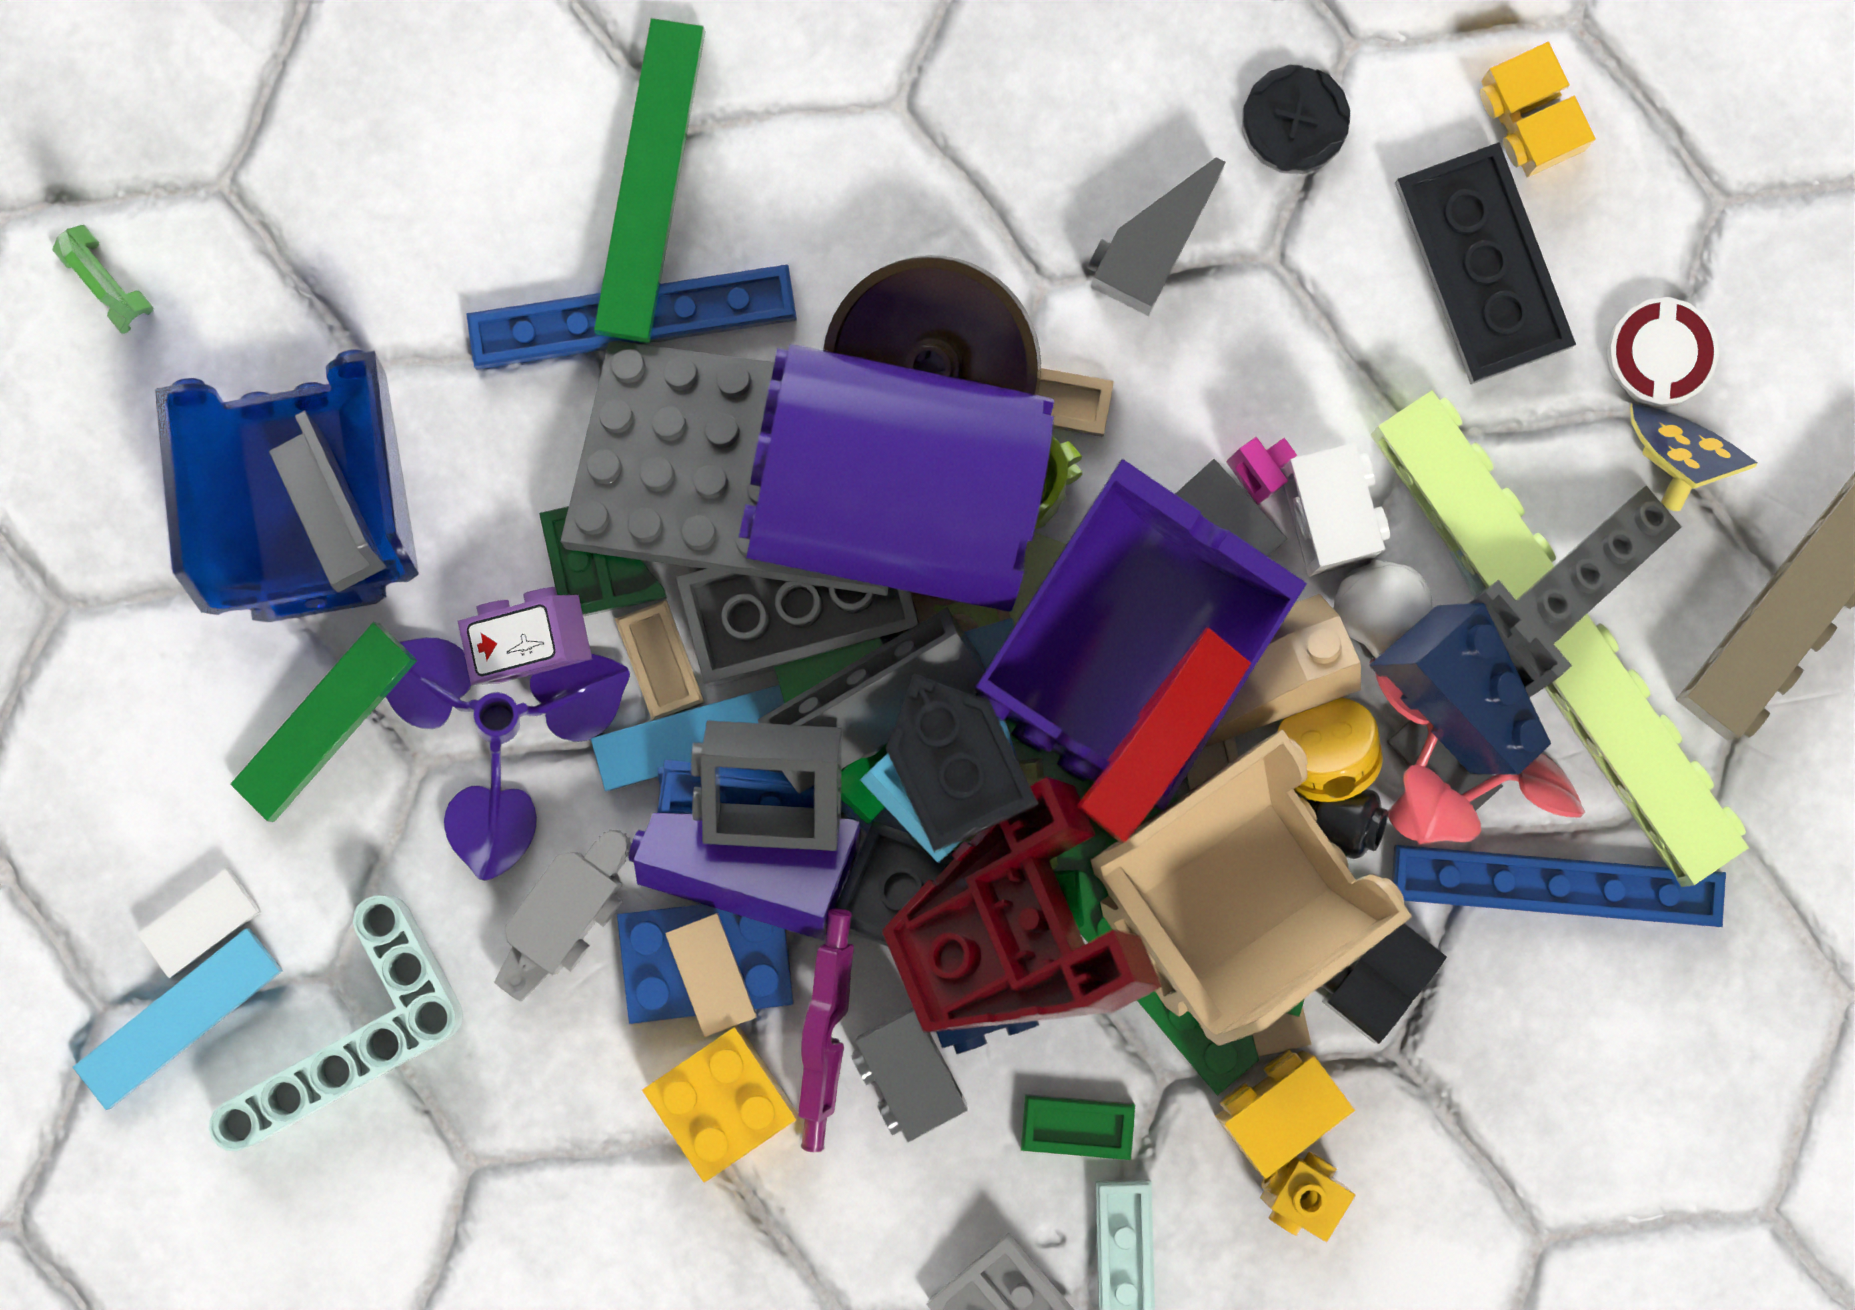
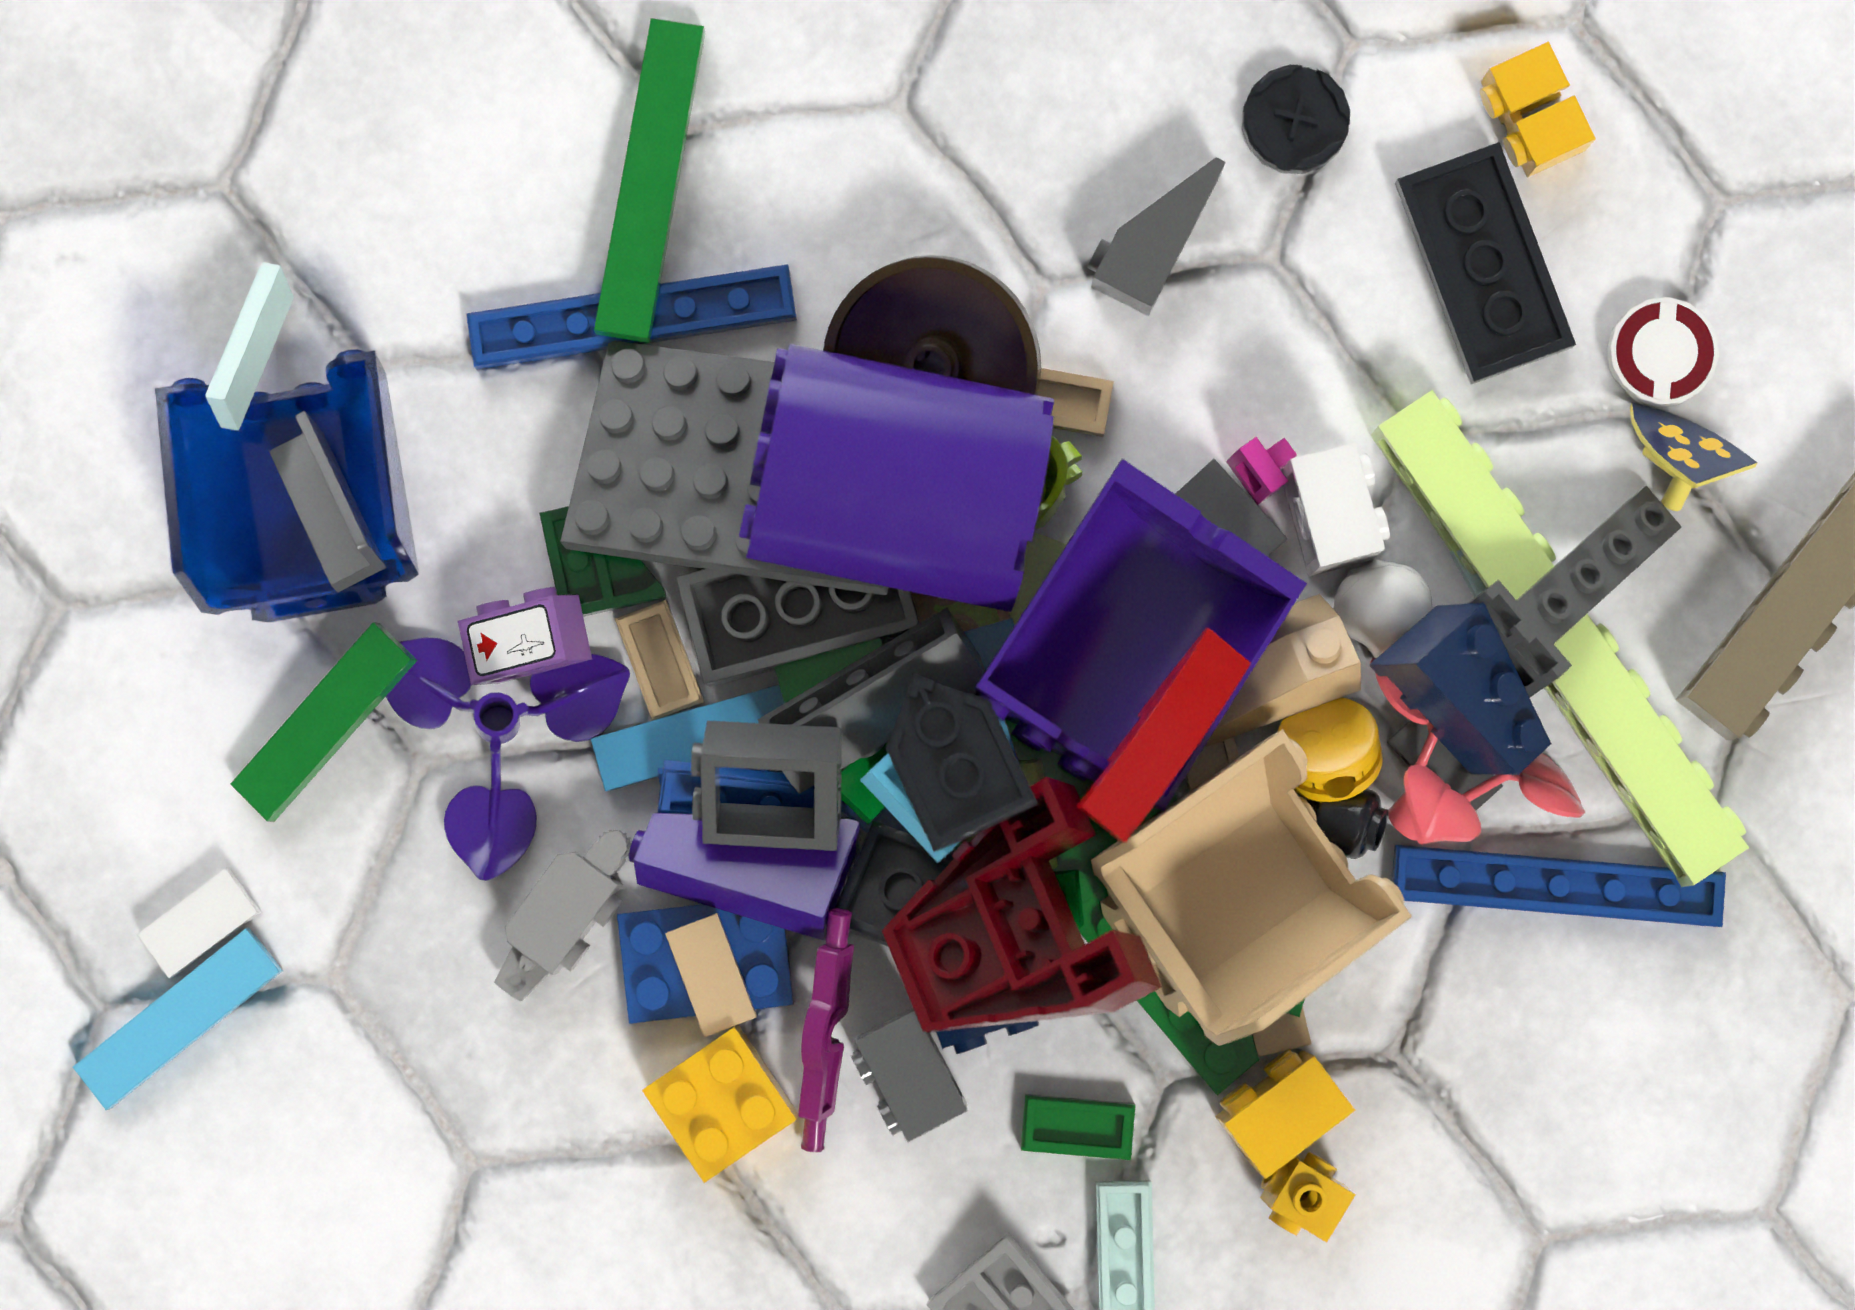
bright green flag [52,225,154,334] -> none
light aqua beam [209,895,463,1151] -> none
black brick [1322,923,1447,1044] -> none
none -> light aqua tile [205,263,294,431]

